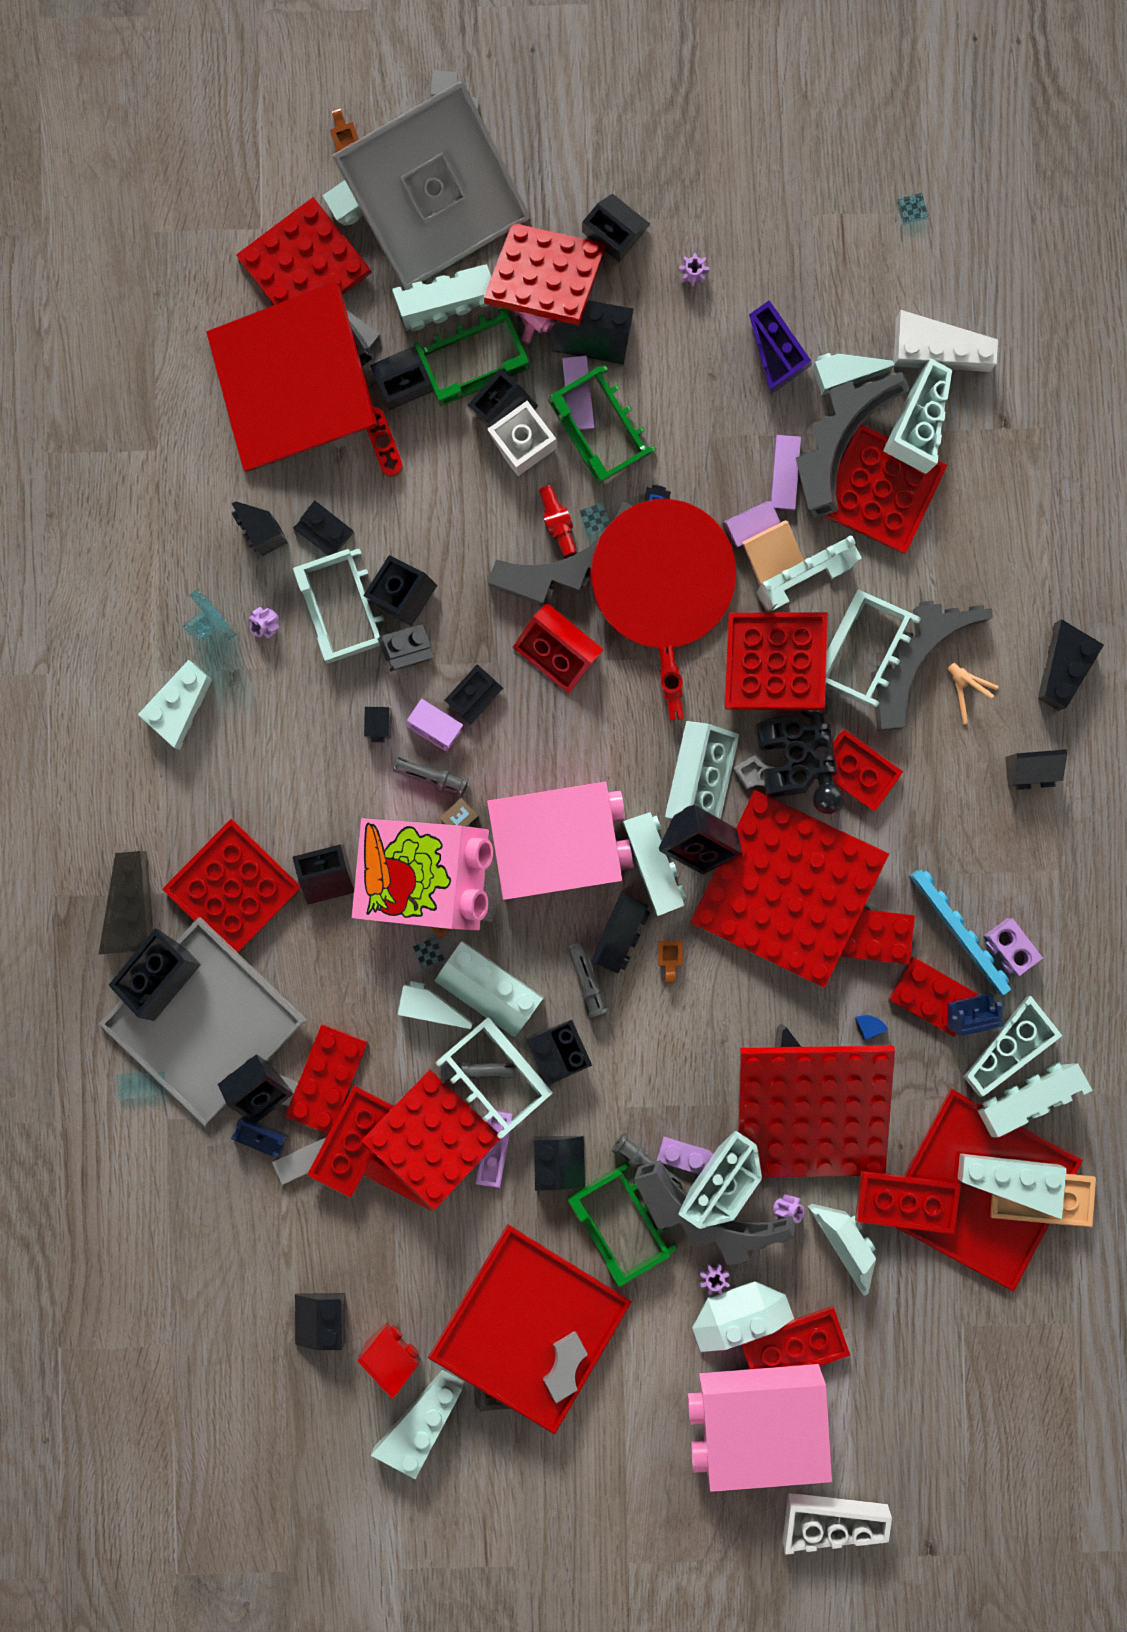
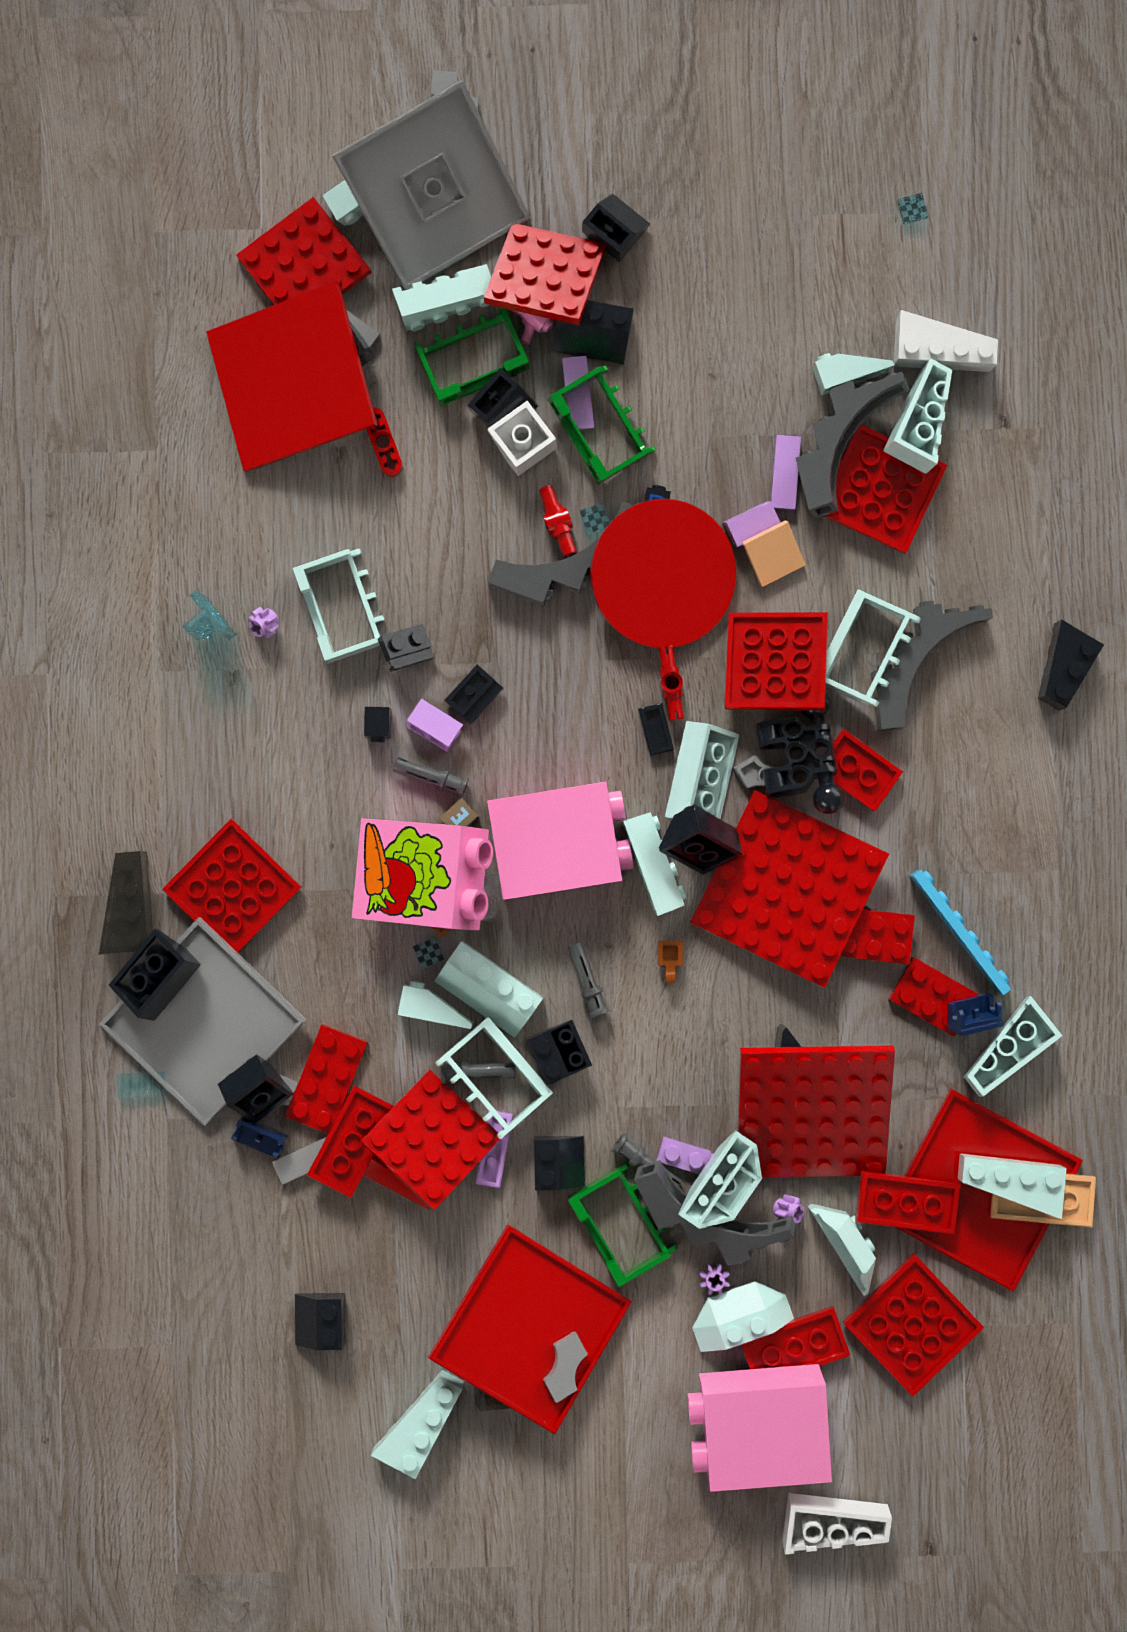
light aqua wedge [138,660,212,750] -> none
black slope [231,501,288,556] -> none
black slope [292,844,355,905] -> none
black plate [293,500,354,556] -> none
dark orange plate [330,108,359,152] -> none
red slope [357,1323,420,1399] -> none
black slope [363,555,438,627] -> none
black slope [370,346,434,410] -> none
red slope [512,603,604,694] -> none
black slope [591,893,650,973] -> none
lavender gear [679,253,710,287] -> none
dark purple wedge [749,300,812,394] -> none
light aqua hinge [756,535,862,612] -> none
blue tile [855,1015,888,1040] -> none
light nougat plant [948,663,999,725] -> none
light aqua wedge [977,1062,1093,1137] -> none
lavender brick [984,918,1043,976] -> none
black slope [1005,749,1067,790] -> none
none -> black tile [638,703,674,756]
none -> red plate [842,1253,985,1397]

